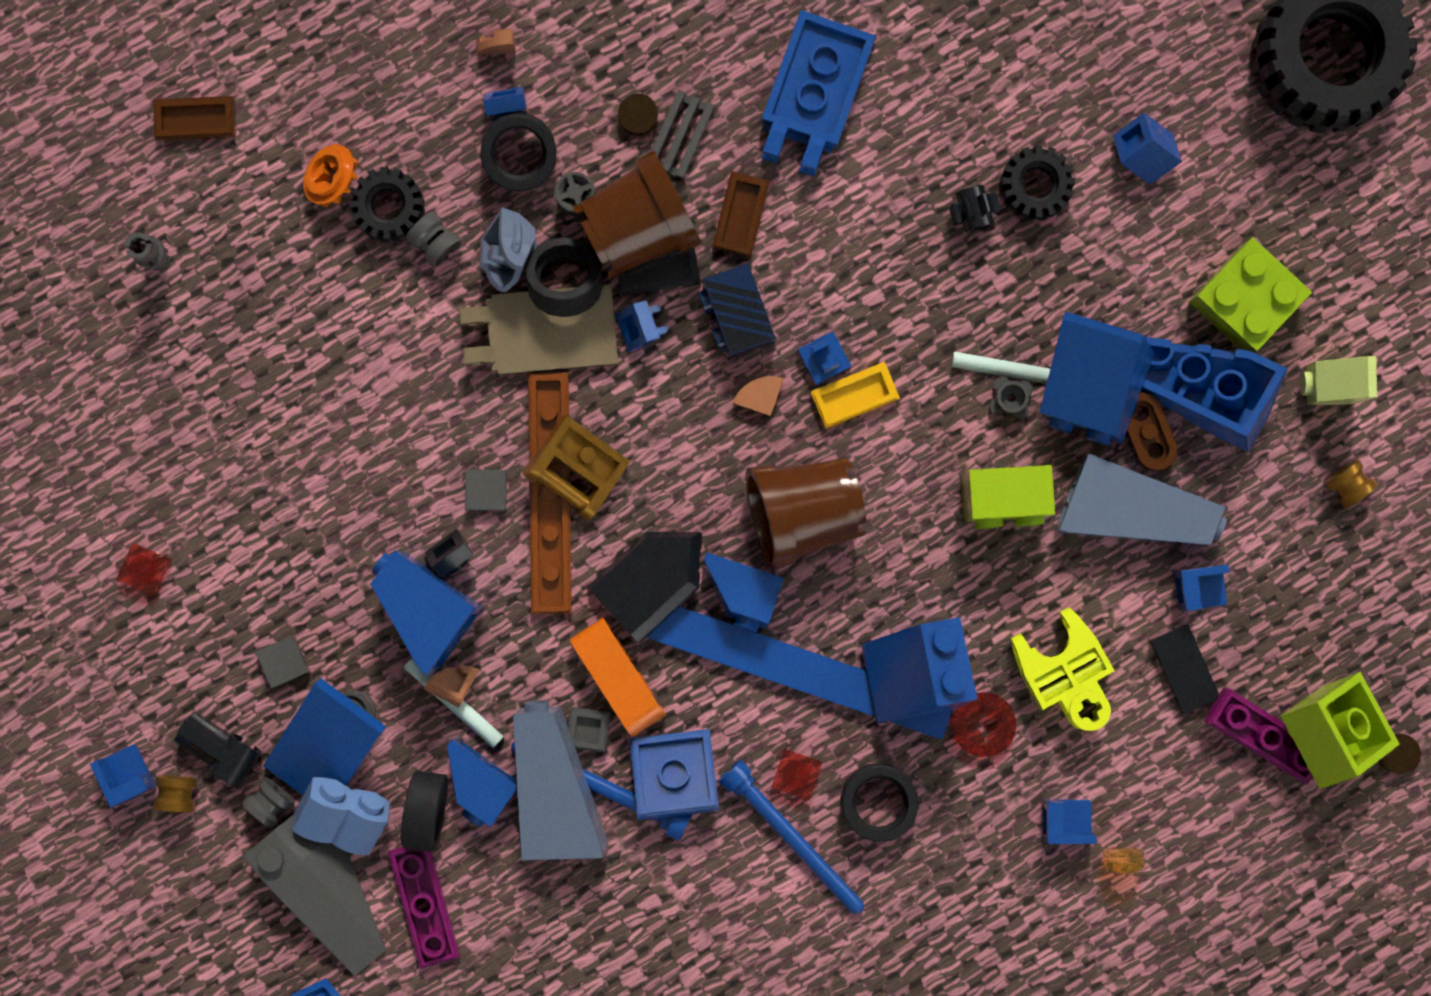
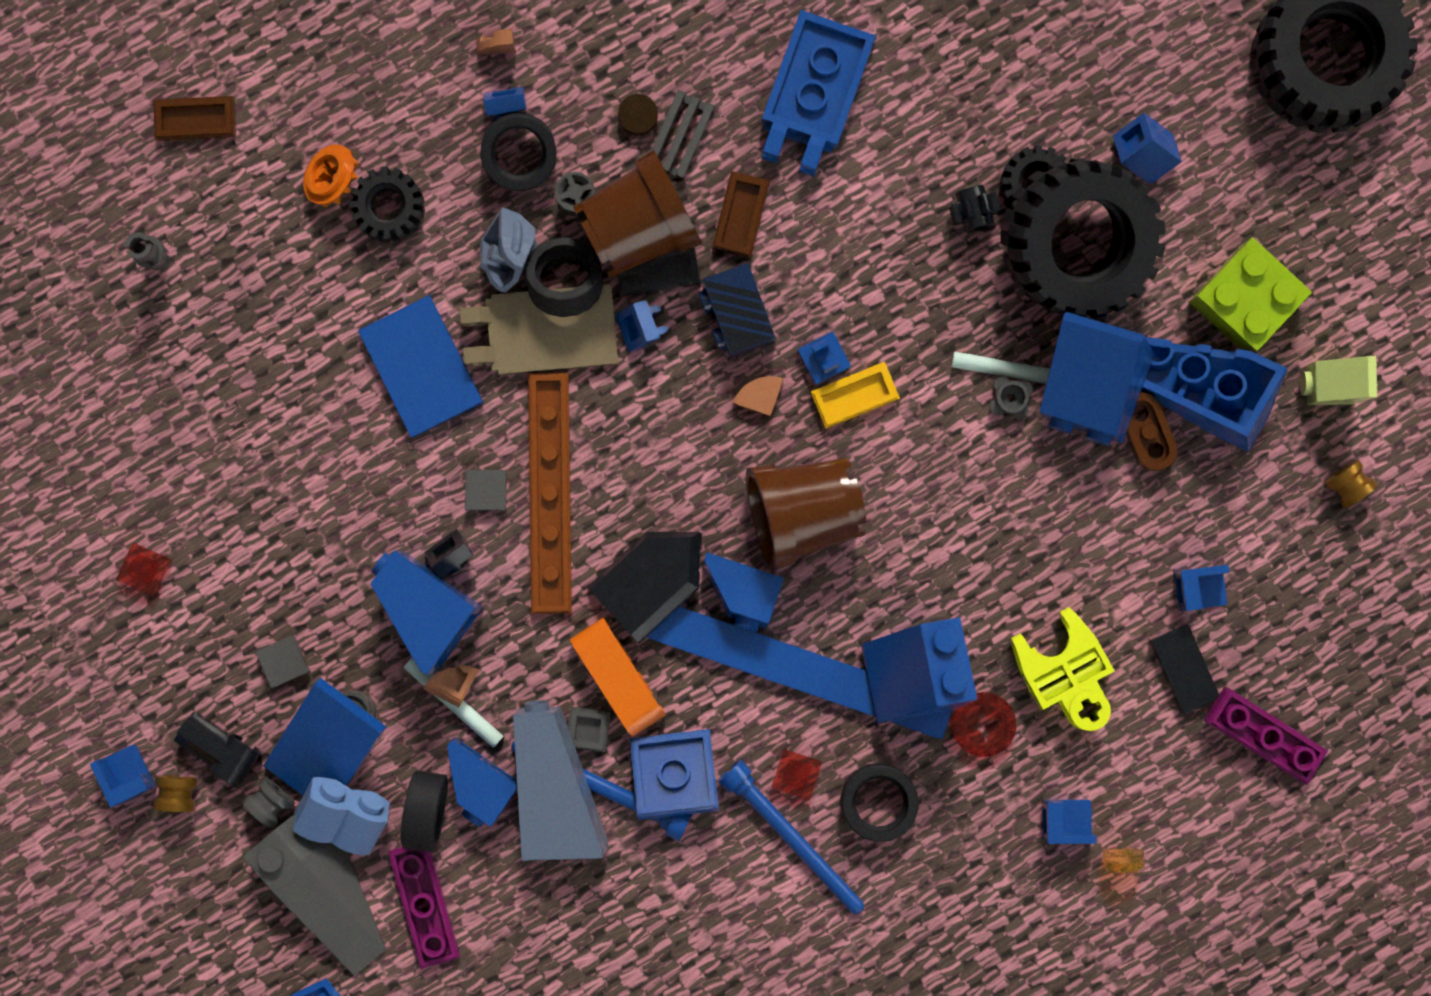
dark grey wheel [405,211,462,268] -> none
pearl gold plate [523,415,630,521] -> none
lime brick [961,465,1055,529] -> none
sand blue slope [1055,454,1227,546] -> none
lime brick [1281,672,1399,789] -> none
dark brown tile [1379,733,1421,774] -> none
none -> blue tile [358,295,484,438]
none -> black tyre [1000,158,1166,319]

